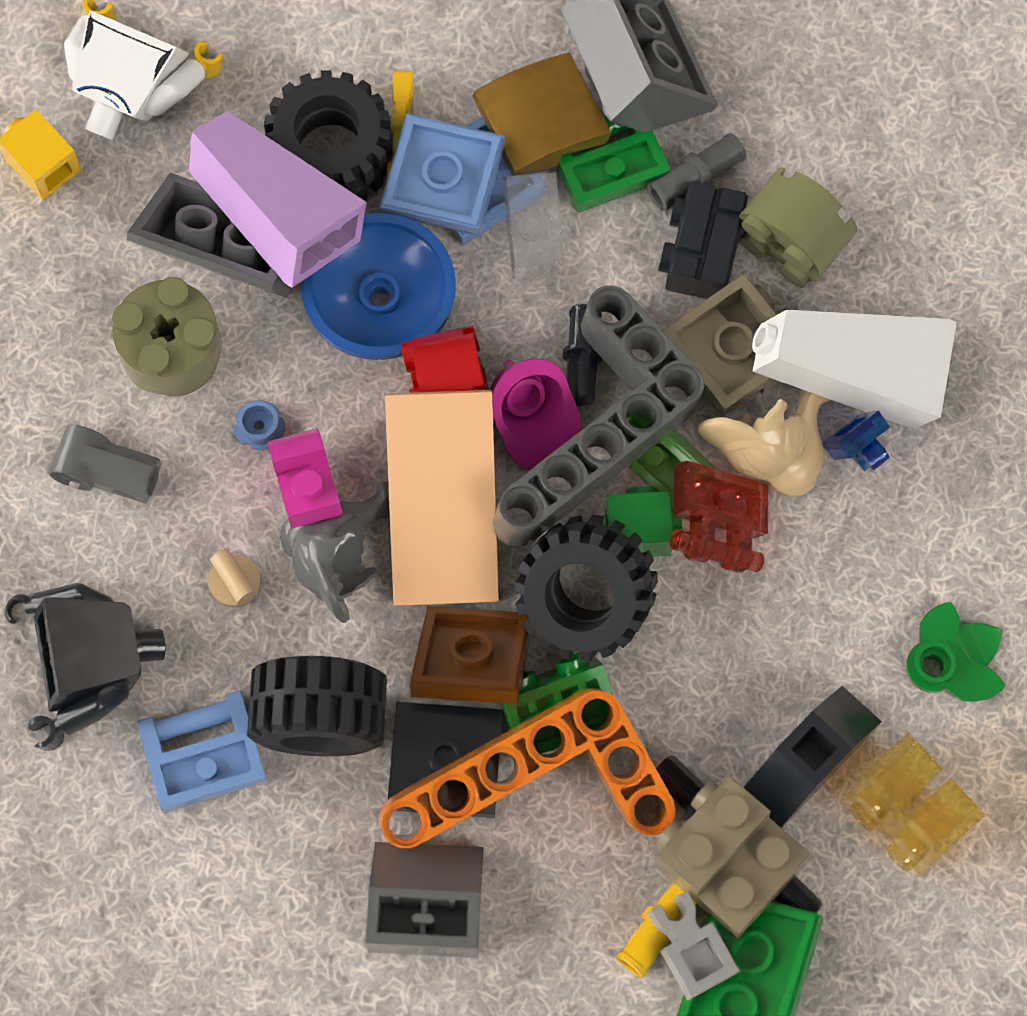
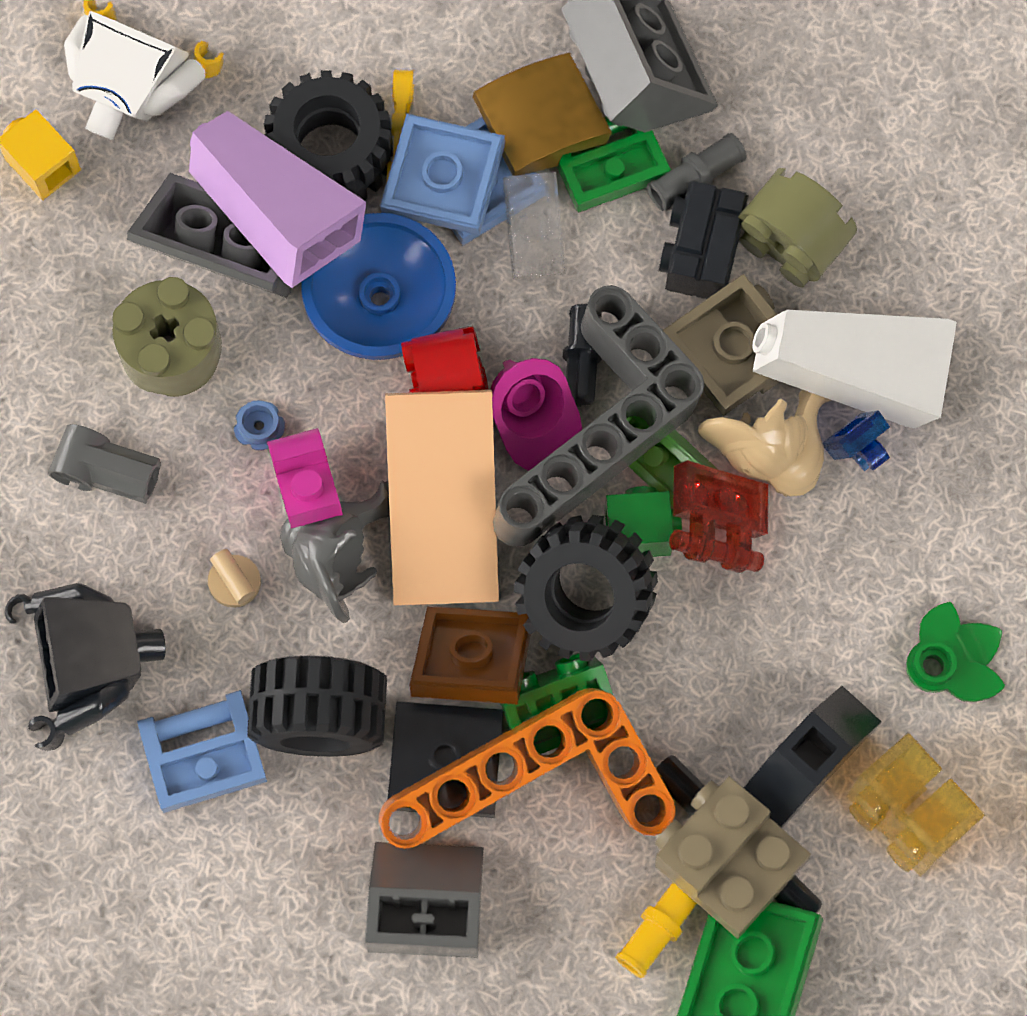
light grey plate [647,891,740,1001] -> none

